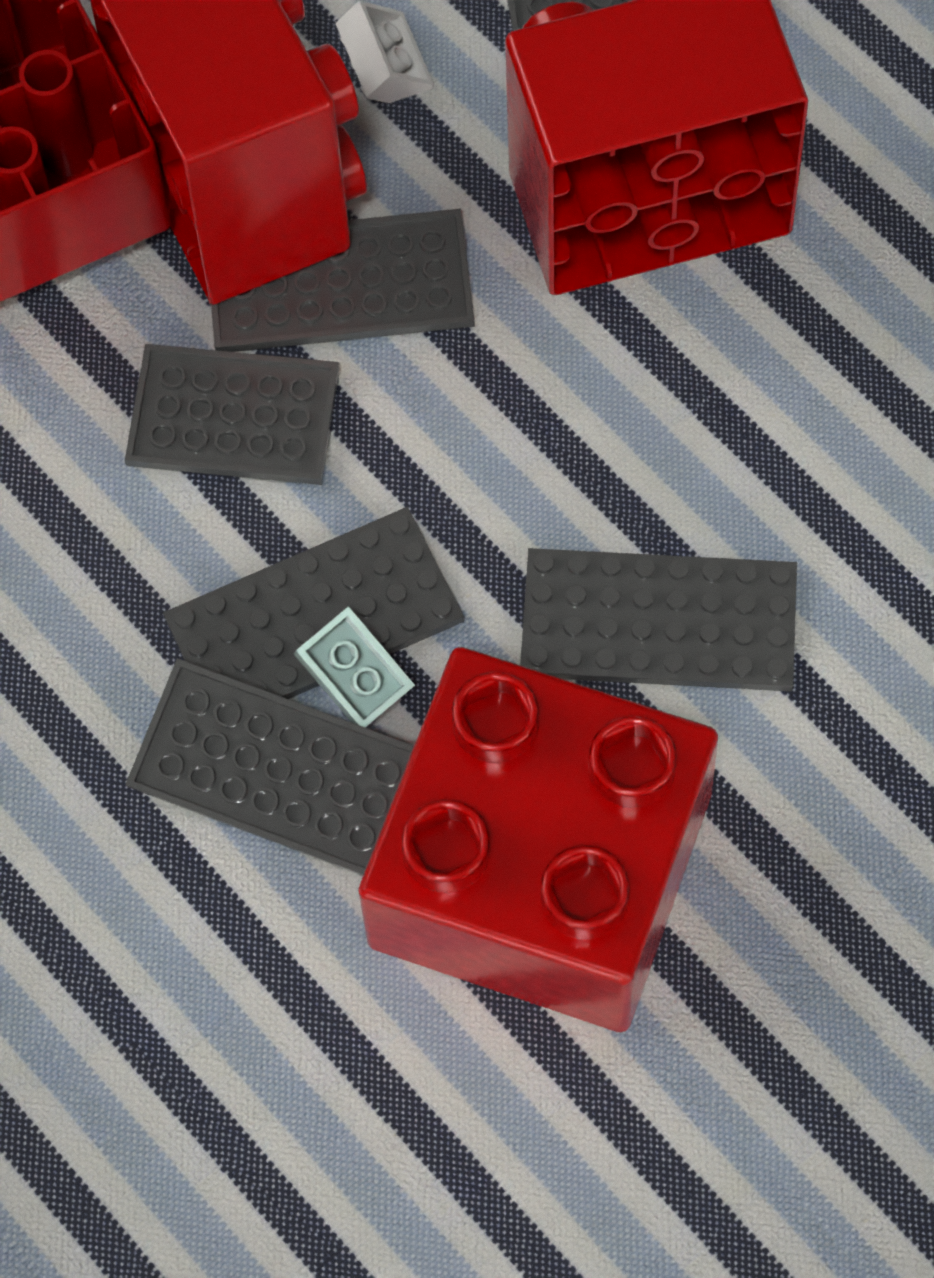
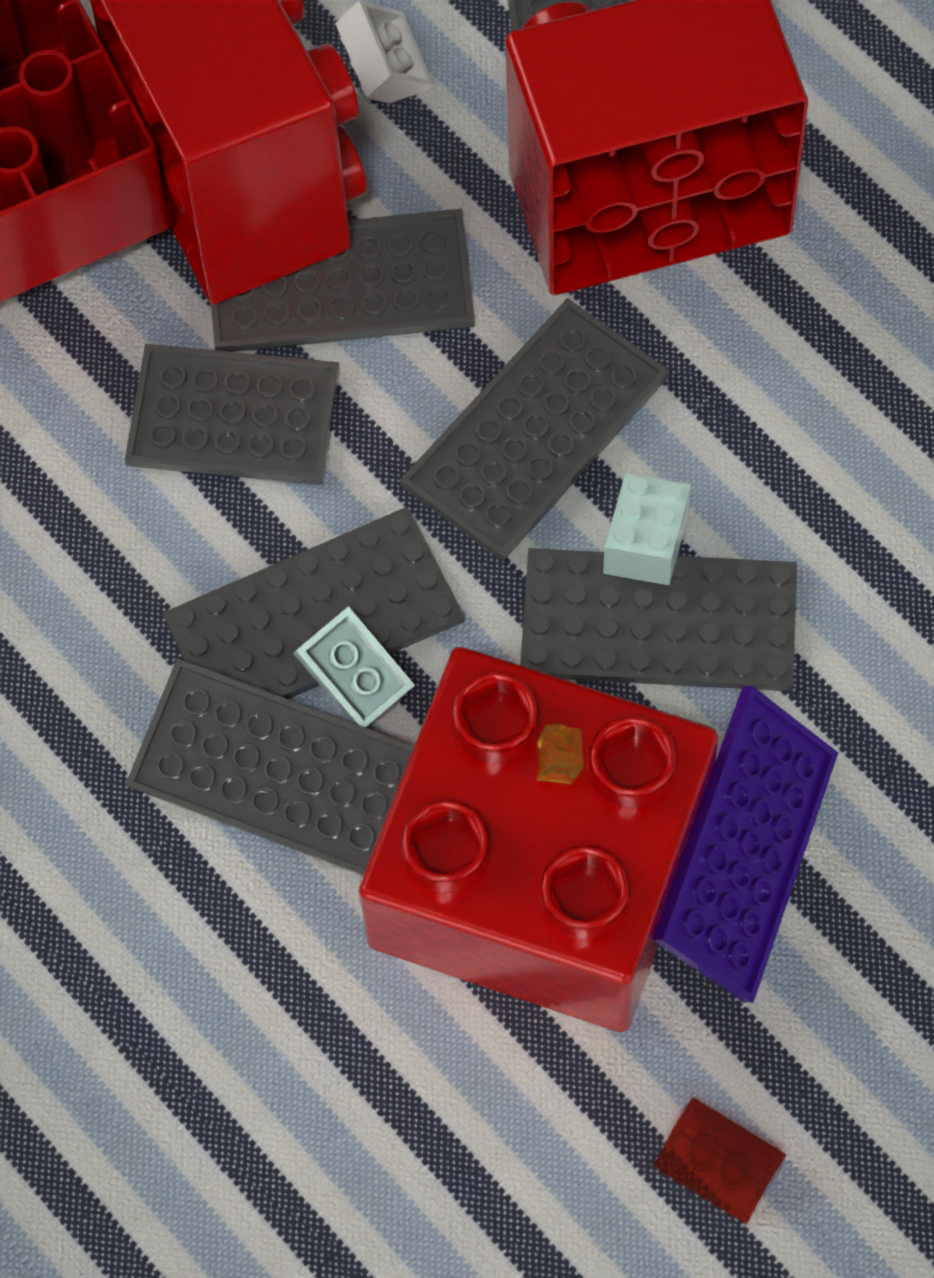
none -> dark grey plate [400,298,670,562]
none -> clear yellow brick [537,724,584,784]
none -> light aqua brick [603,473,691,586]
none -> dark purple plate [653,686,838,1003]
none -> clear red slope [654,1097,787,1225]

